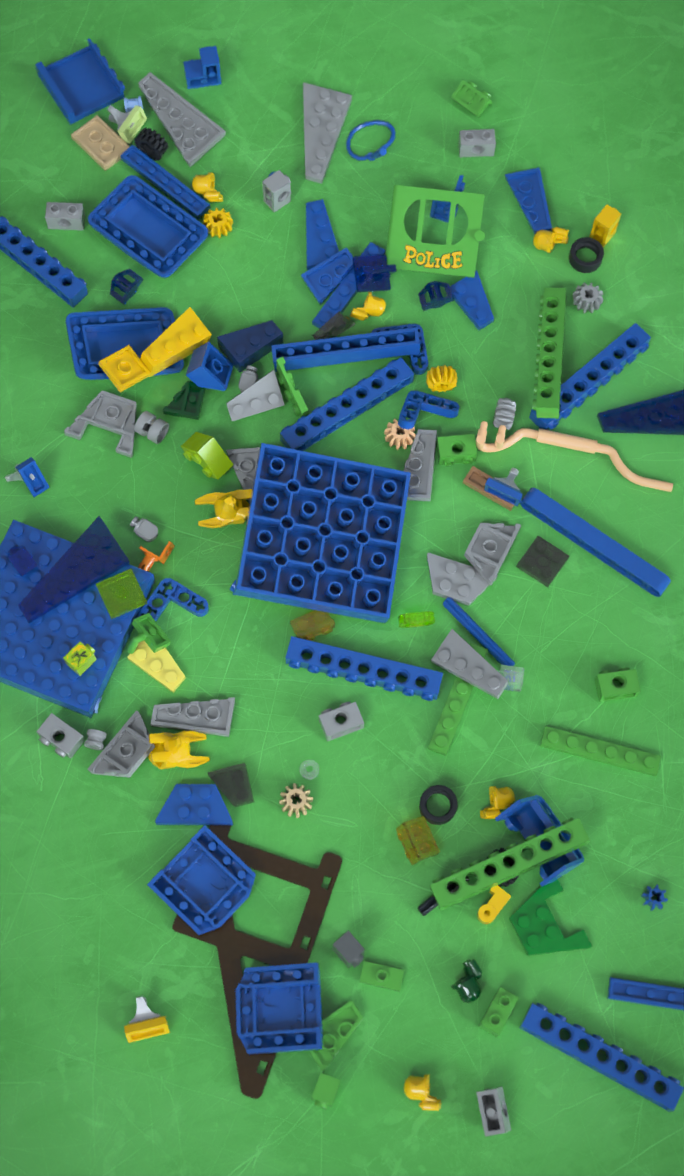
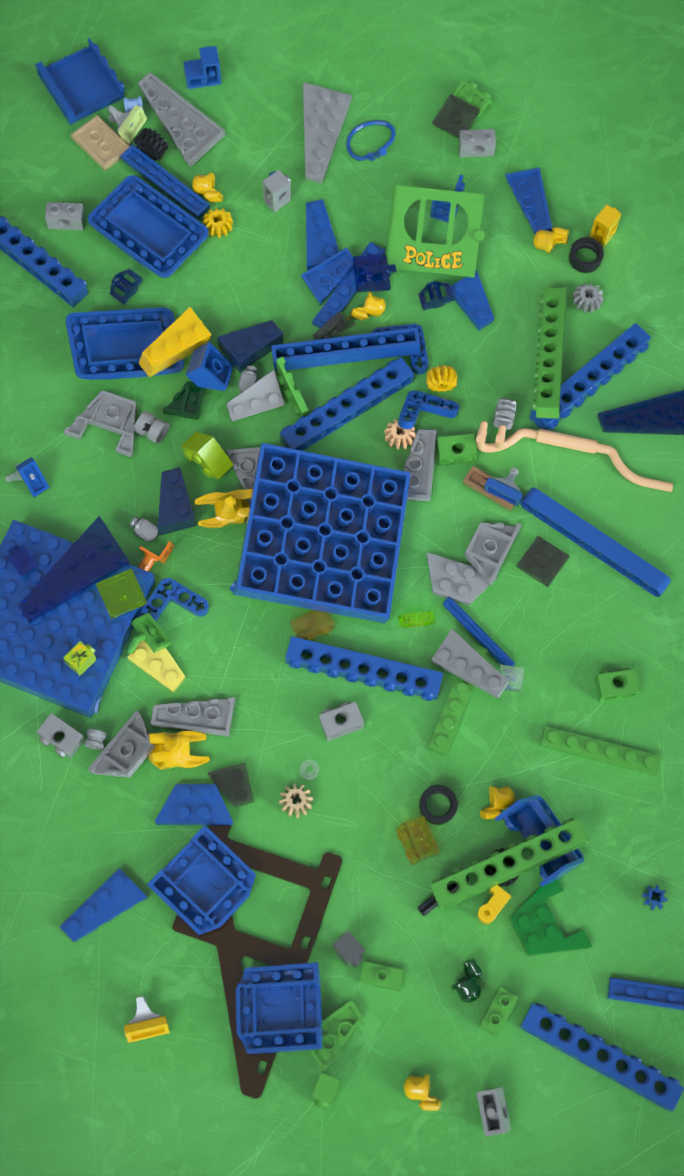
yellow plate [98,345,151,393] -> none
none -> blue wing [60,868,148,943]
none -> dark blue wedge [158,467,196,536]
none -> clear smoke plate [432,94,480,139]

